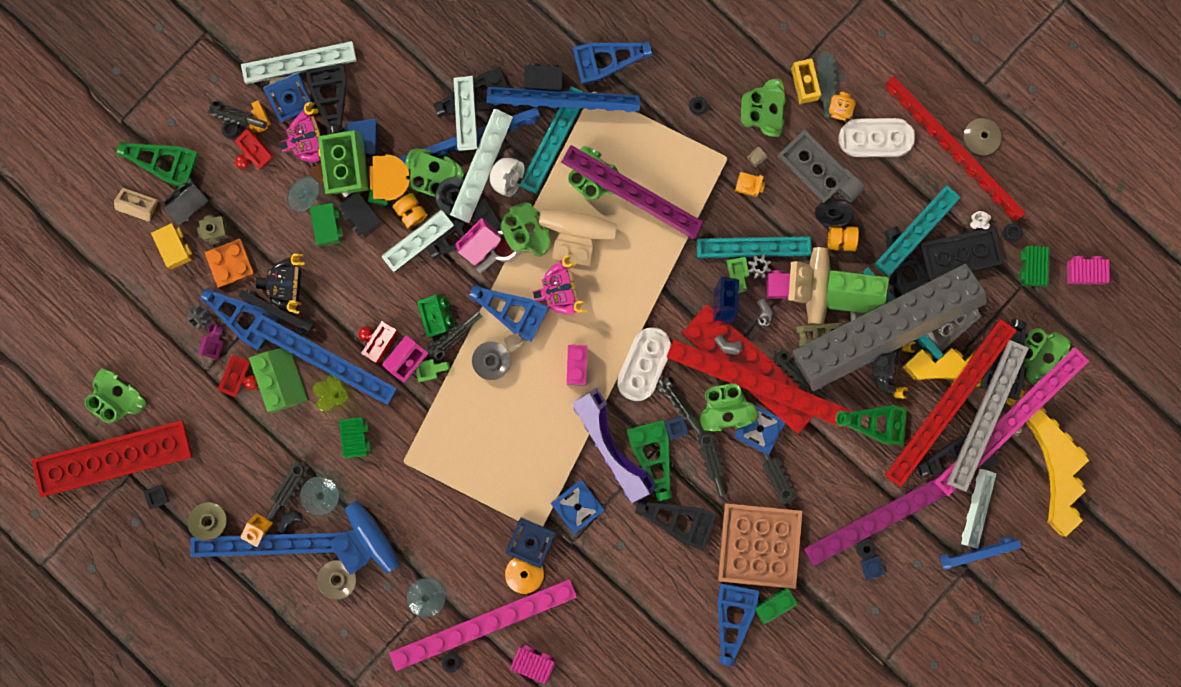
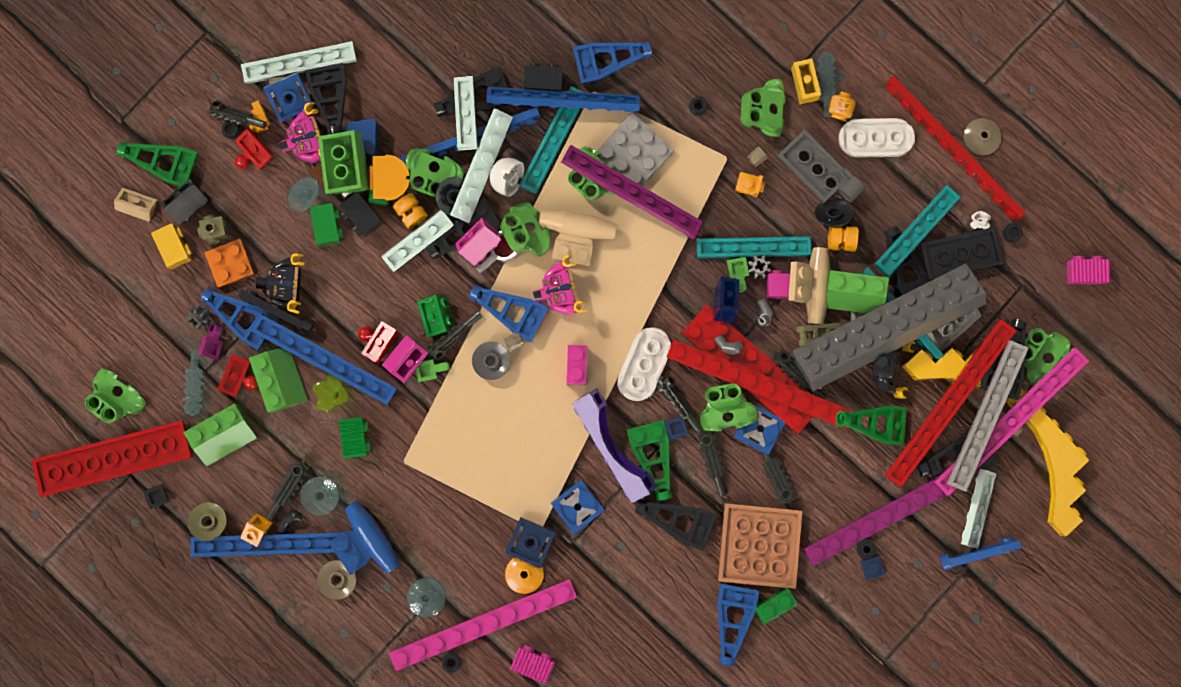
green brick [1019,246,1050,287] -> none
none -> clear light blue piece [182,349,205,417]
none -> bright green slope [183,403,258,467]
none -> light grey plate [597,112,674,186]

